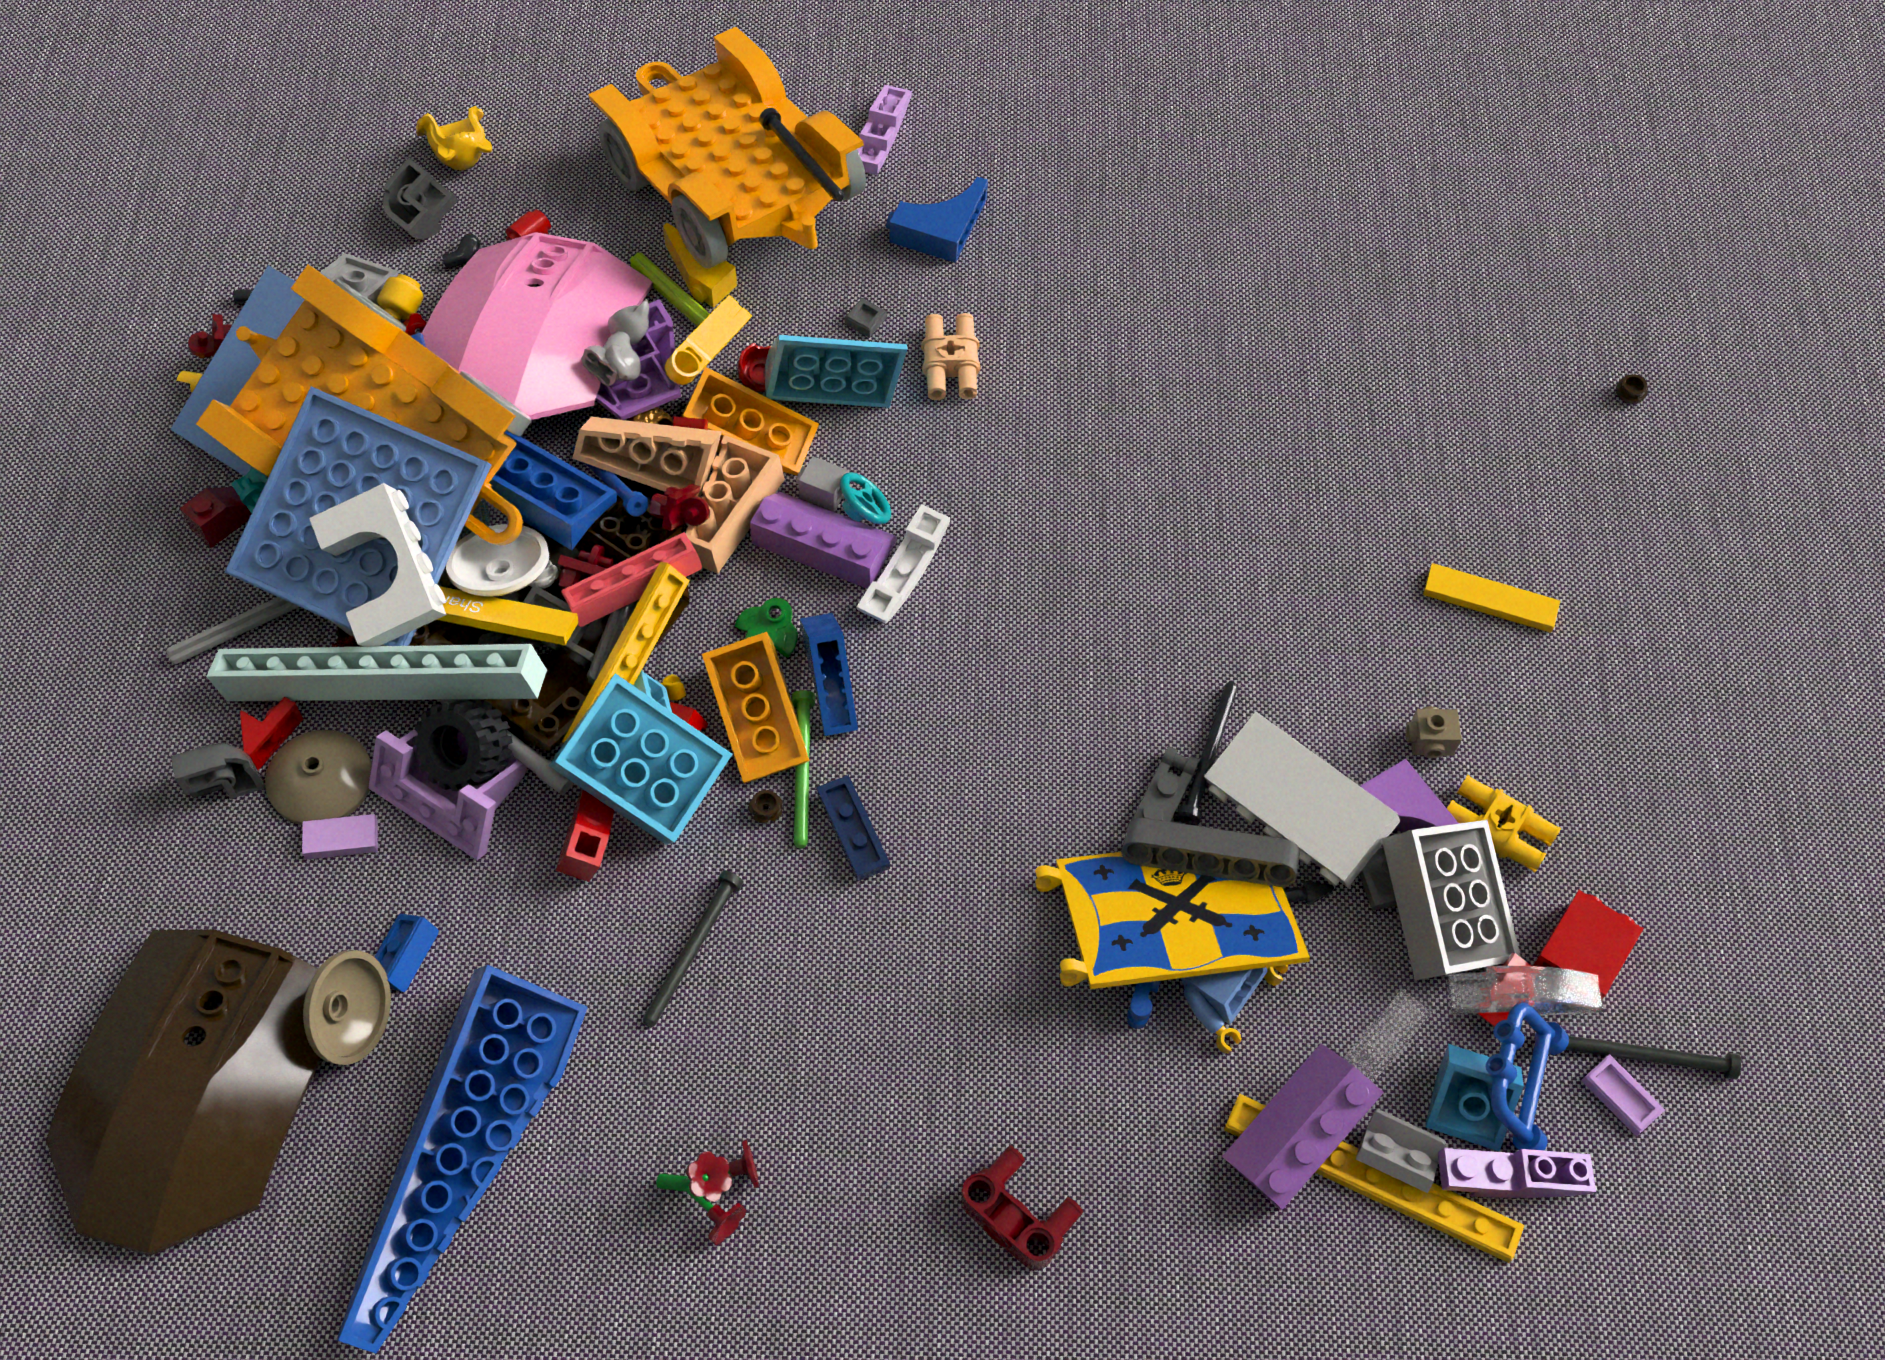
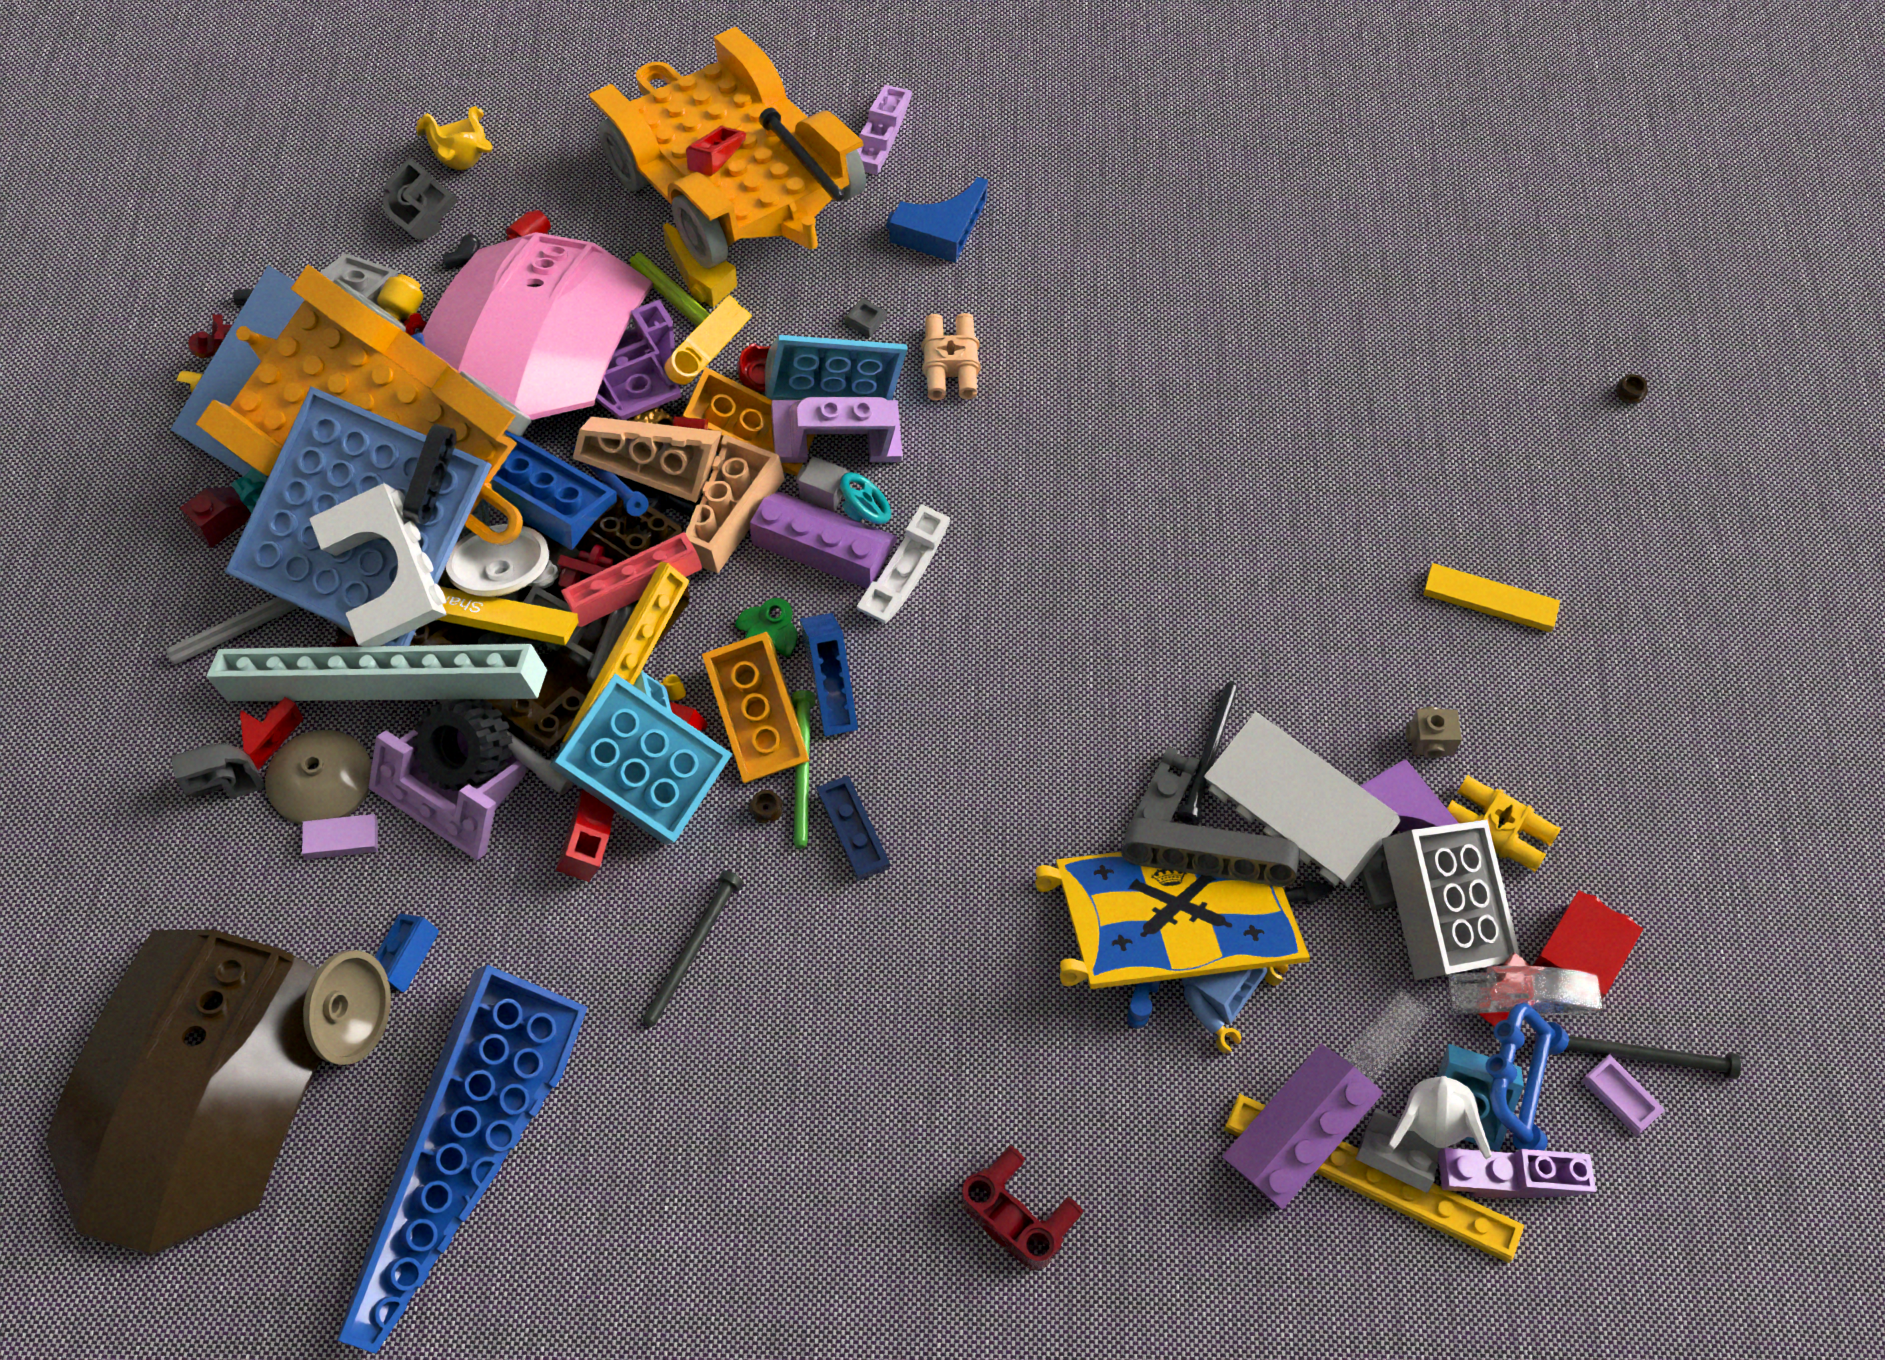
light grey animal [581,299,649,386] -> none
dark red hips [649,484,710,531] -> none
dark red plant [656,1139,760,1246] -> none
none -> black beam [402,424,457,525]
none -> red slope [686,126,746,176]
none -> lavender windscreen [771,397,903,463]
none -> white helmet [1388,1076,1492,1160]

